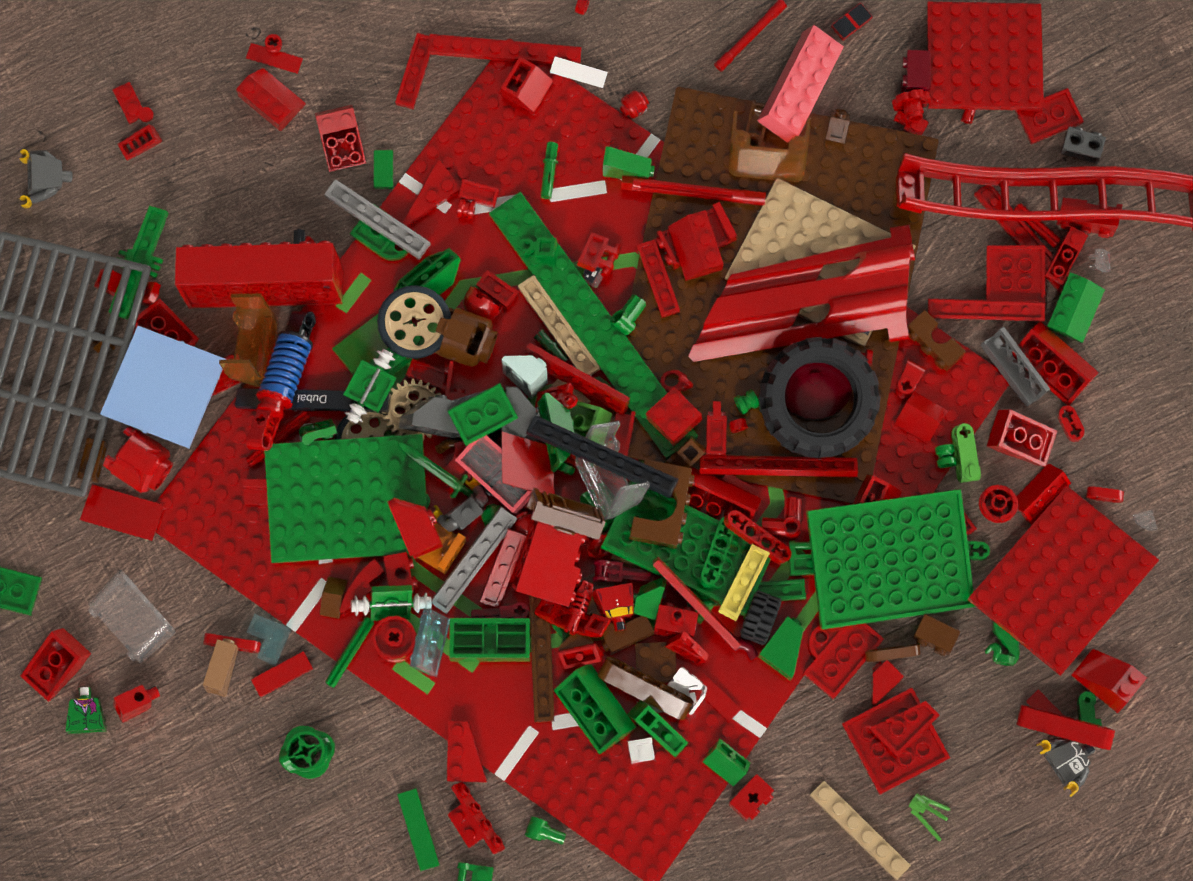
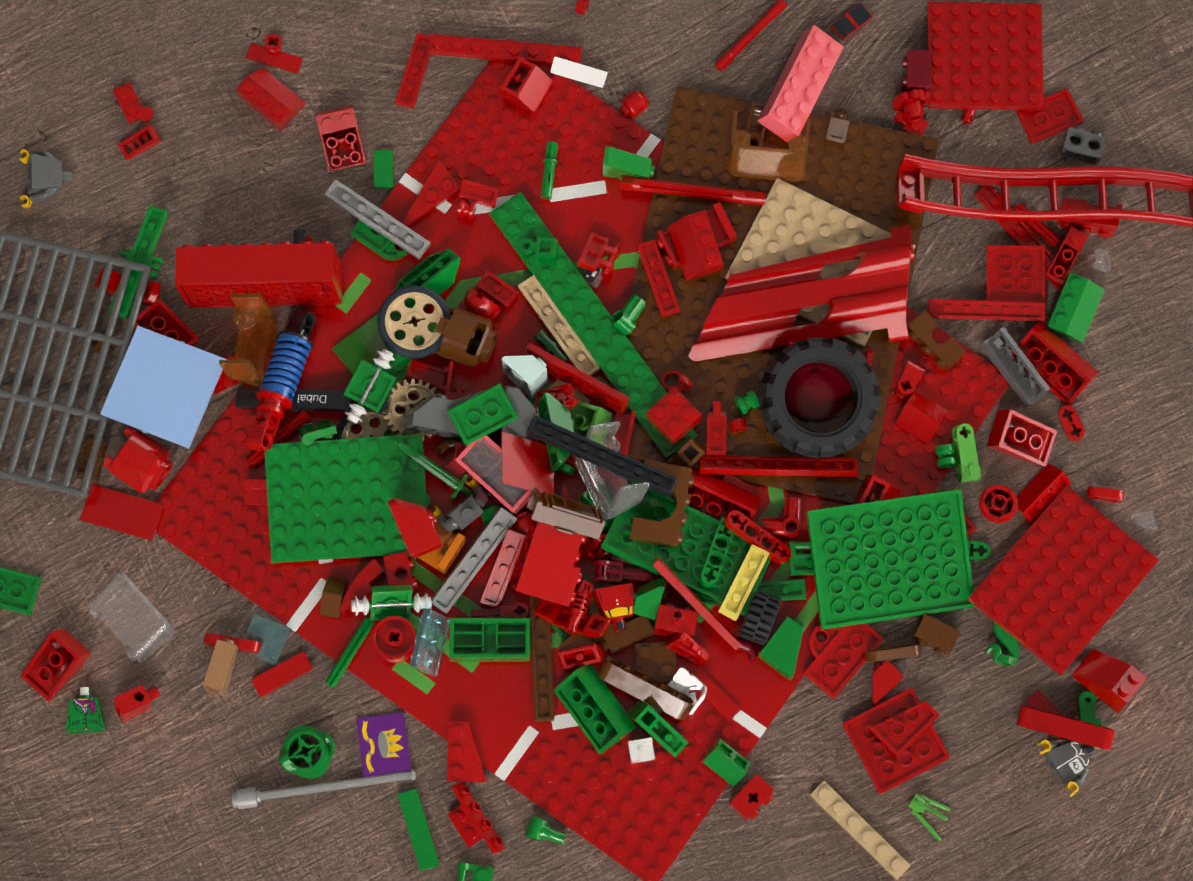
none -> flag [231,712,416,809]

